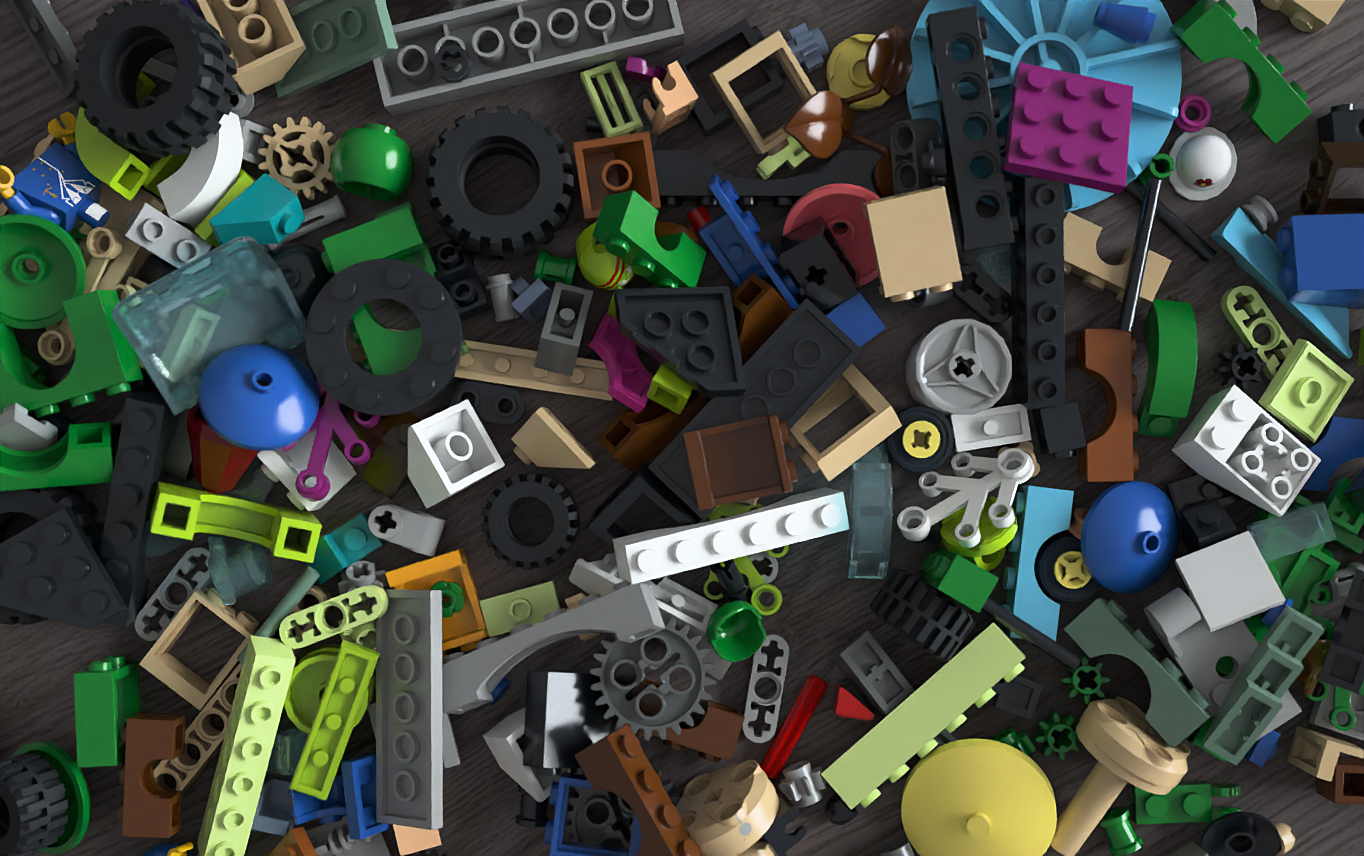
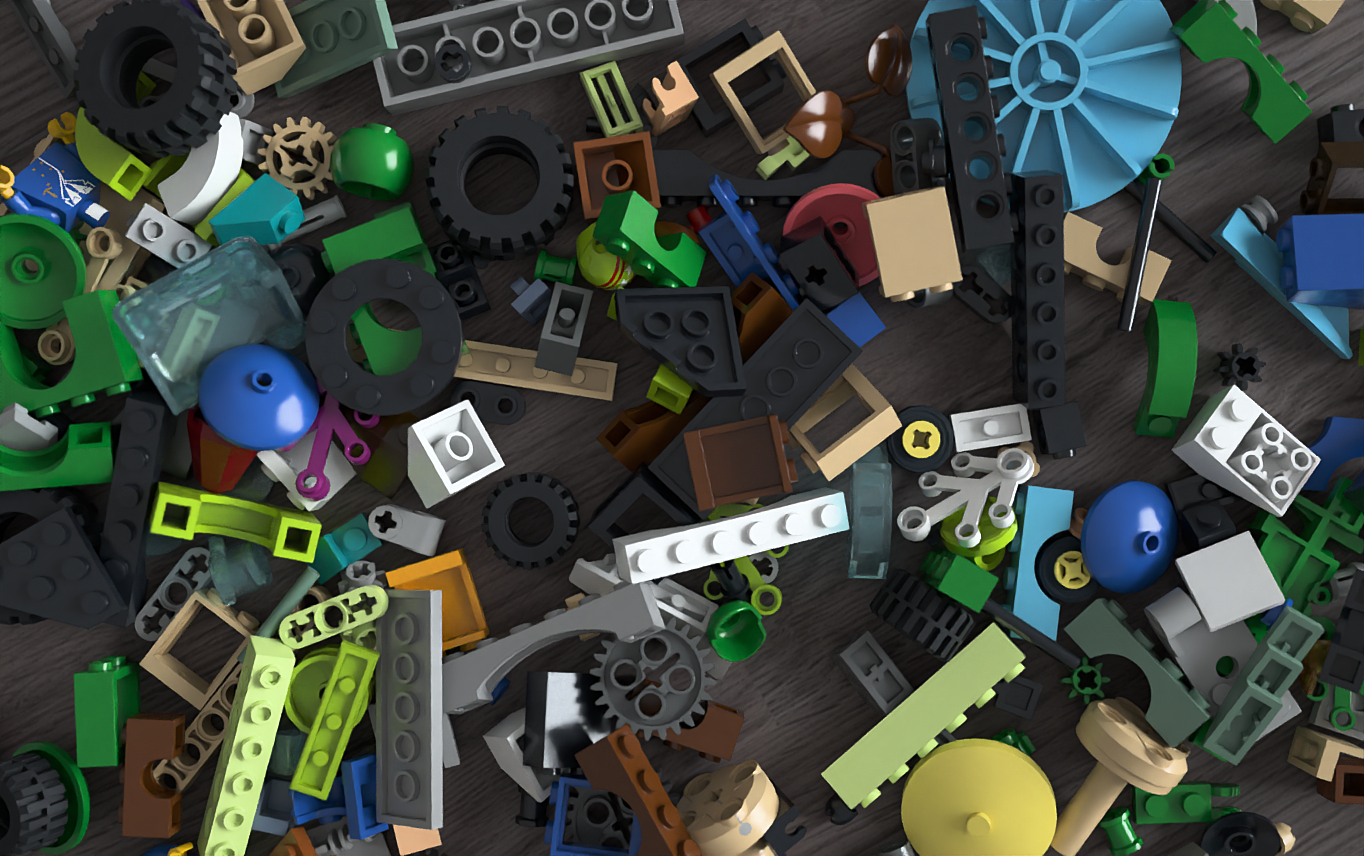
green plate [431,581,465,618] -> none
yellowish green plate [479,580,561,637] -> none
light grey pin [485,273,520,322] -> none
tan slope [511,407,598,469] -> none
dark pink tile [588,313,654,413] -> none
magenta tile [626,56,666,85] -> none
light grey beam [742,632,789,743] -> none
red axle [759,674,828,780] -> none
light grey gear [778,760,827,808] -> none
sand blue gear [786,23,829,74] -> none
light yellow tile [825,34,892,111] -> none
red slope [832,682,874,721] -> none
light grey piece [905,319,1012,418] -> none
magenta plate [1003,62,1133,194] -> none
green gear [1032,710,1079,760] -> none
dark orange arch [1076,328,1139,482] -> none
blue cone [1093,1,1156,46] -> none
white hat [1169,127,1237,201] -> none
dark pink plate [1174,94,1212,133] -> none
yellowish green beam [1221,286,1294,381] -> none
blue plate [1244,730,1281,767] -> none
clear light blue tile [1246,502,1337,562] -> none
yellowish green tile [1258,339,1355,443] -> none

